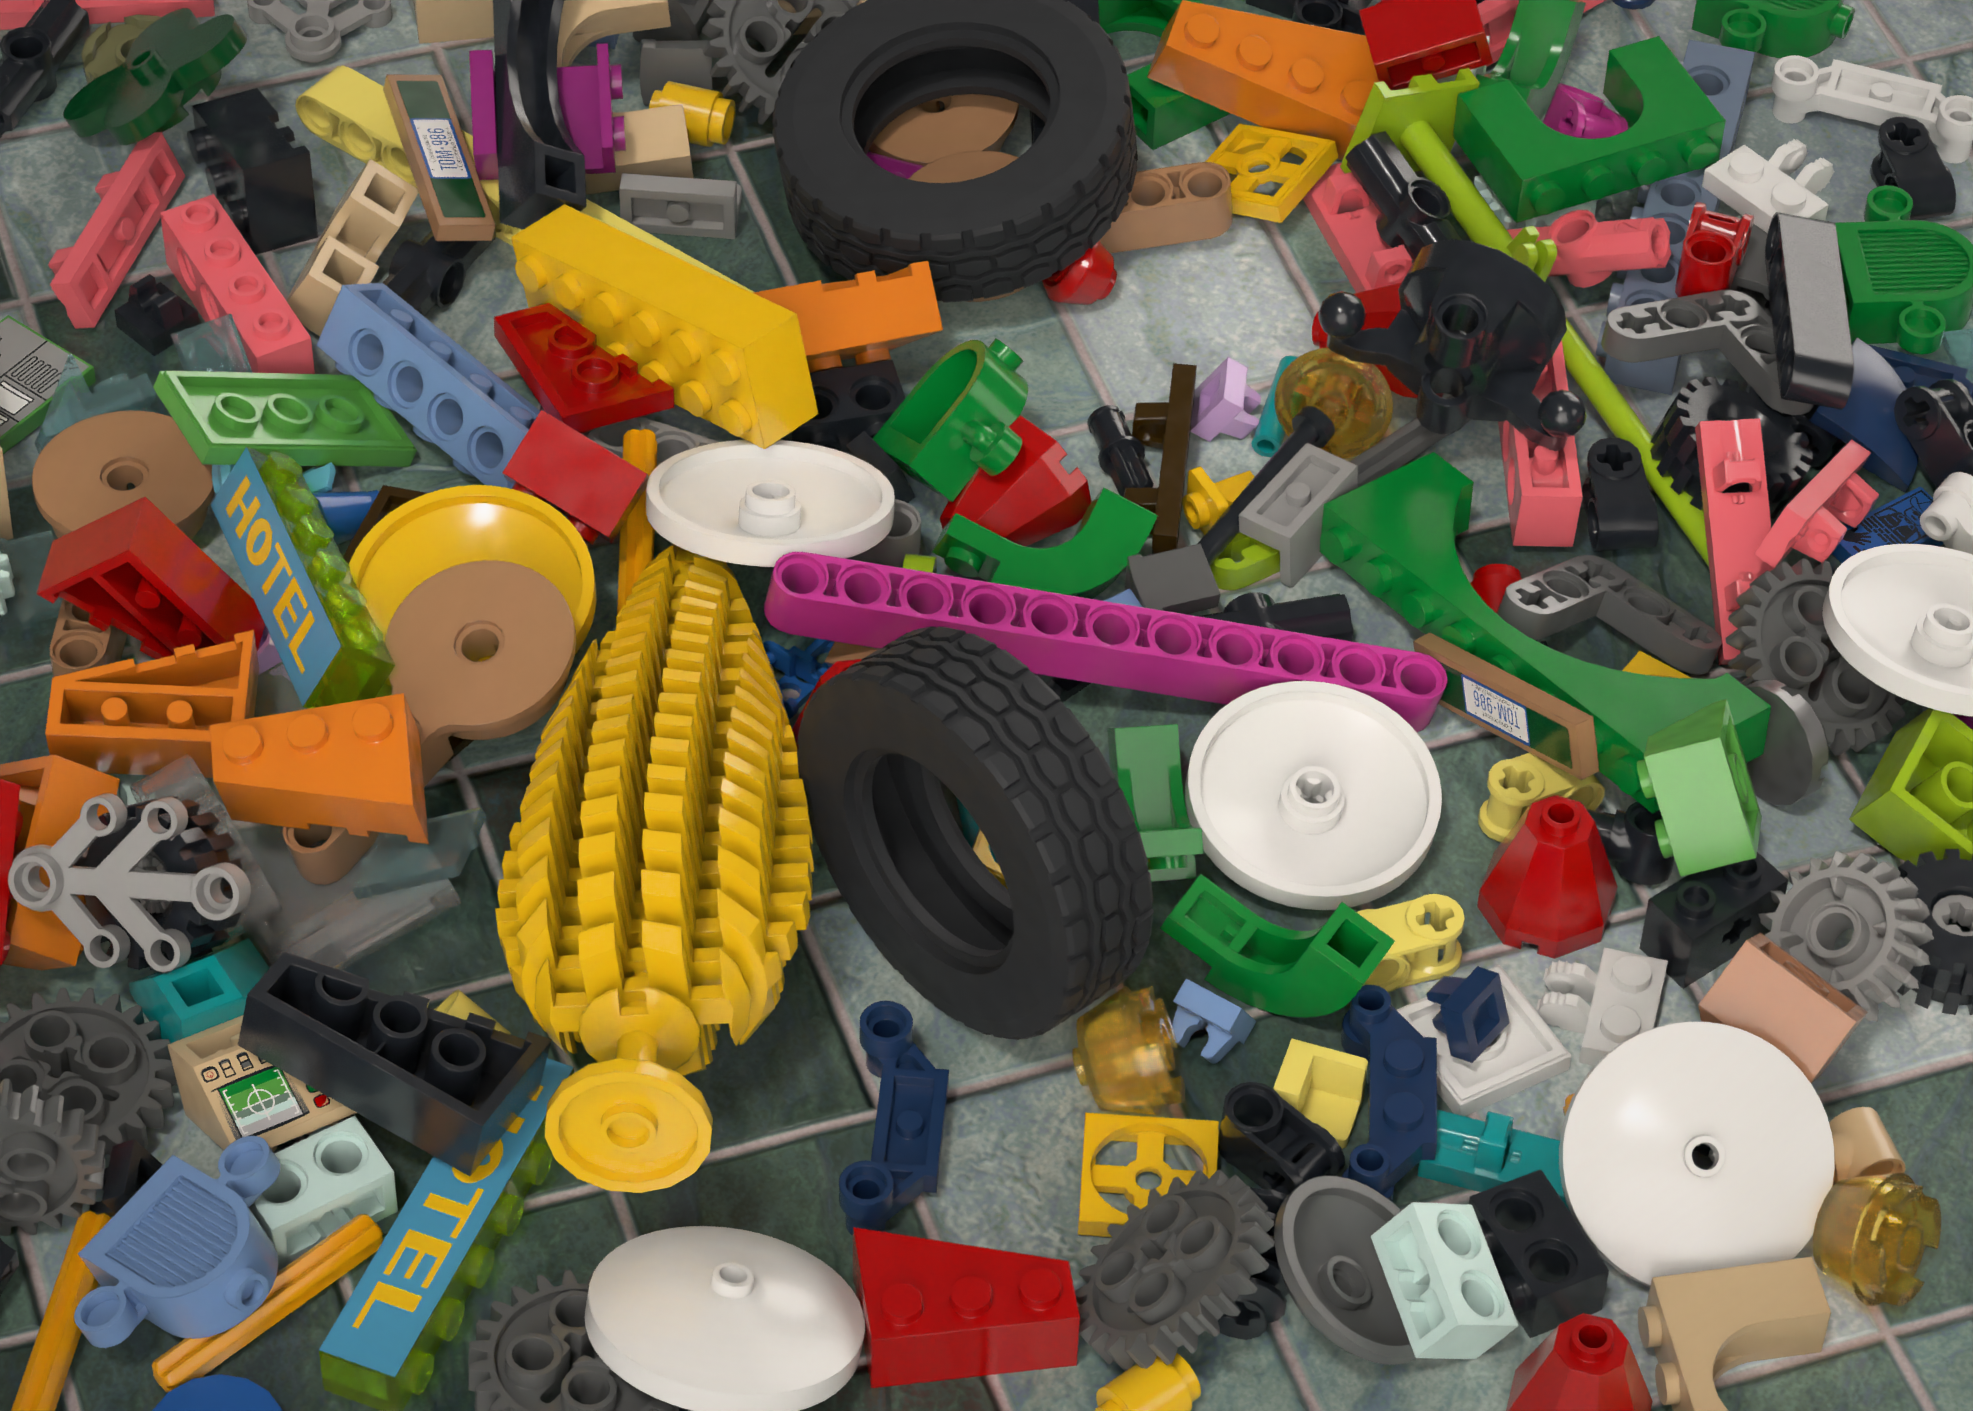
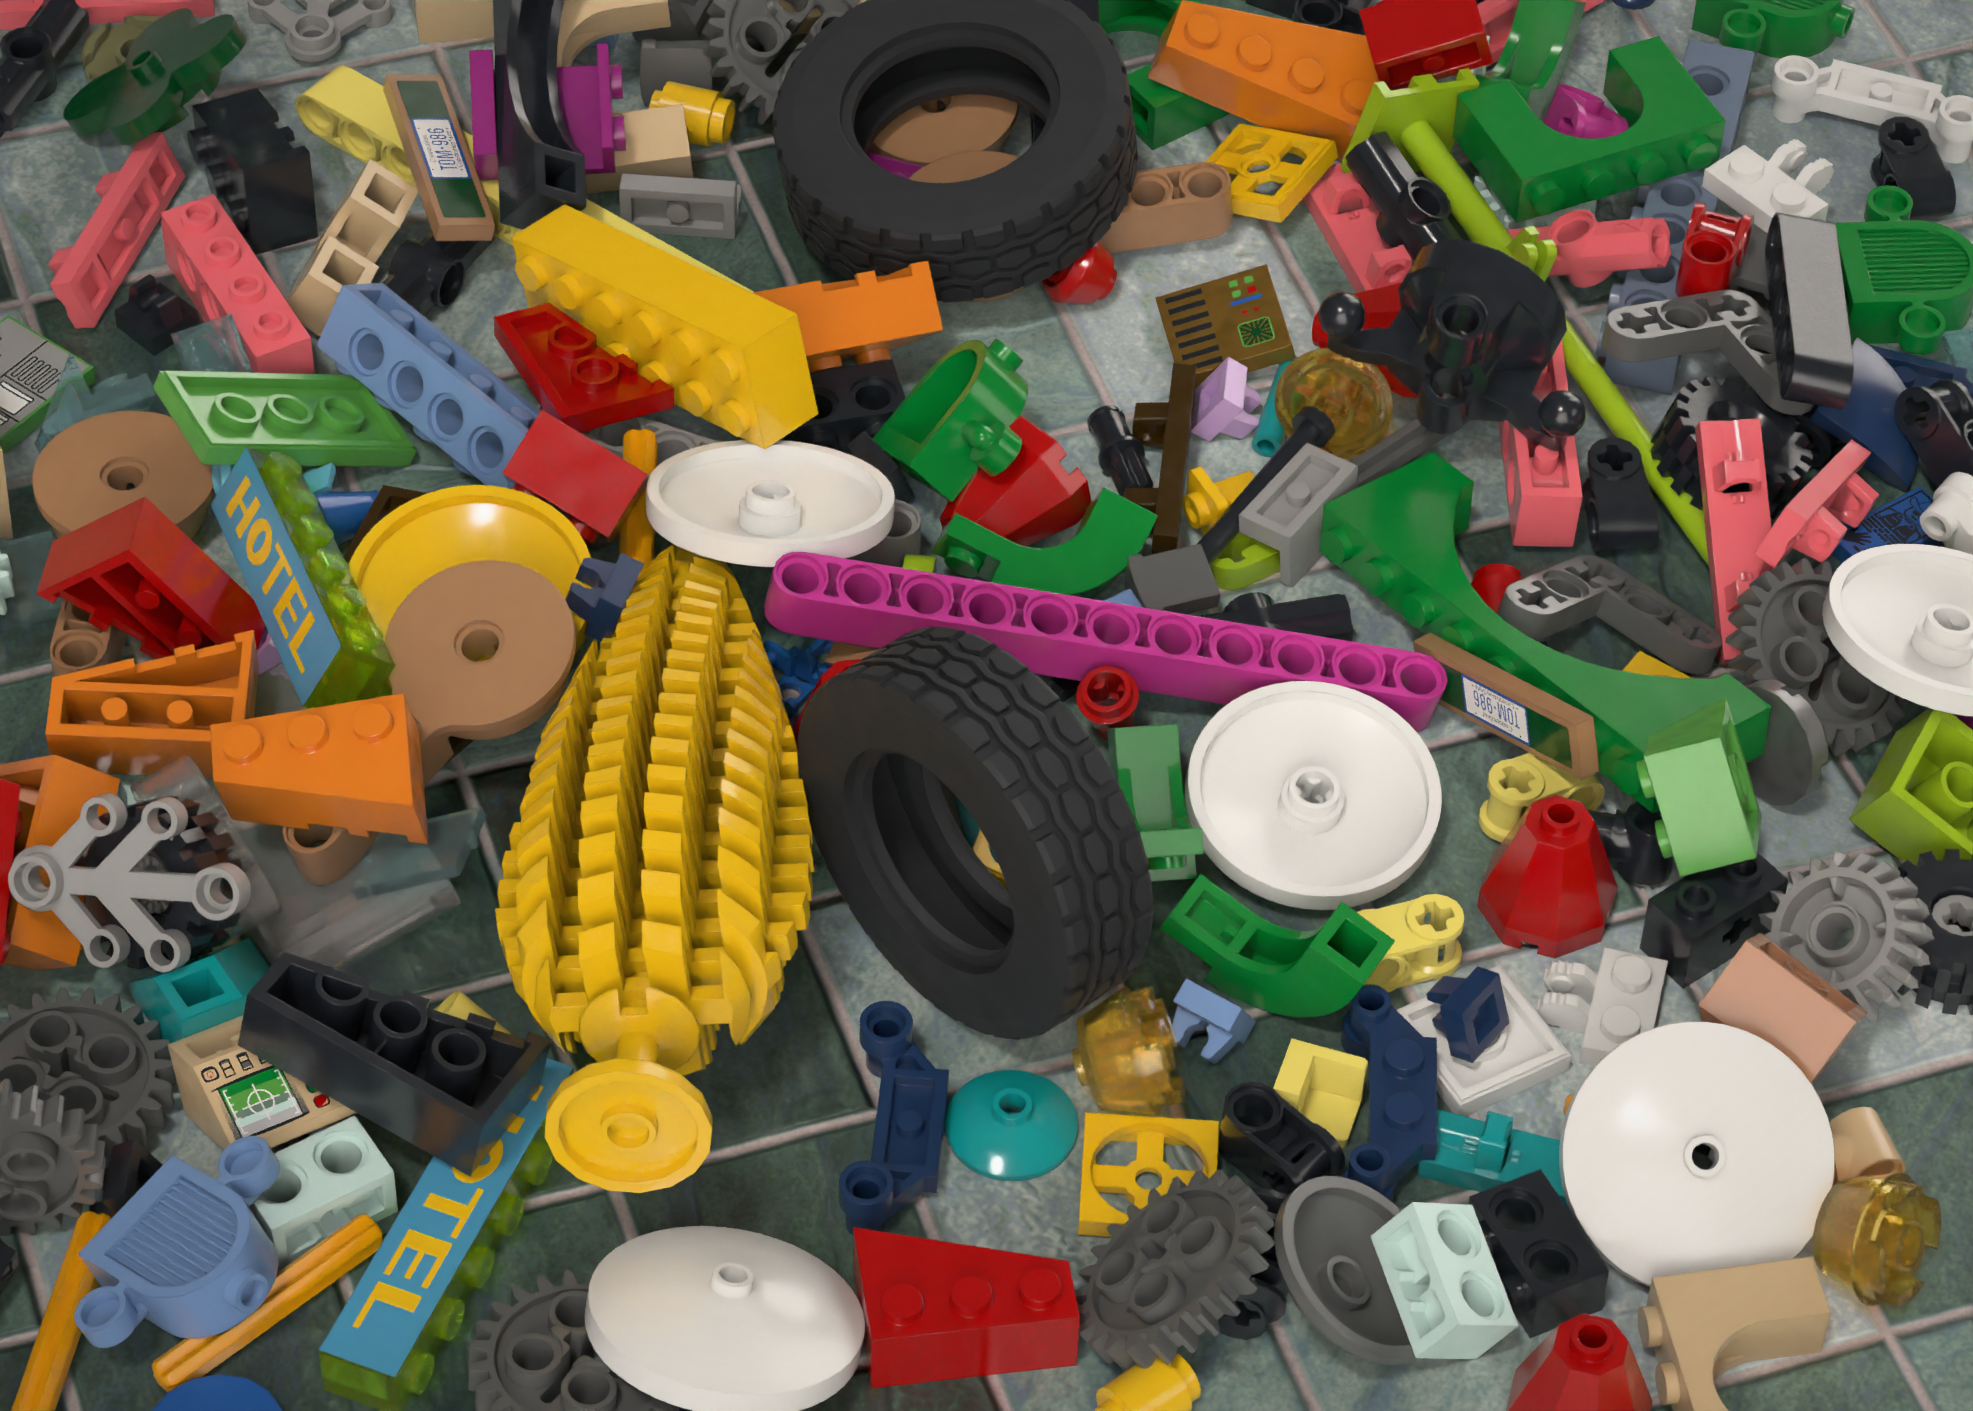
none -> dark blue tile [565,553,644,641]
none -> teal dish [945,1070,1078,1181]
none -> red cone [1076,666,1139,741]
none -> pearl gold tile [1155,264,1296,388]

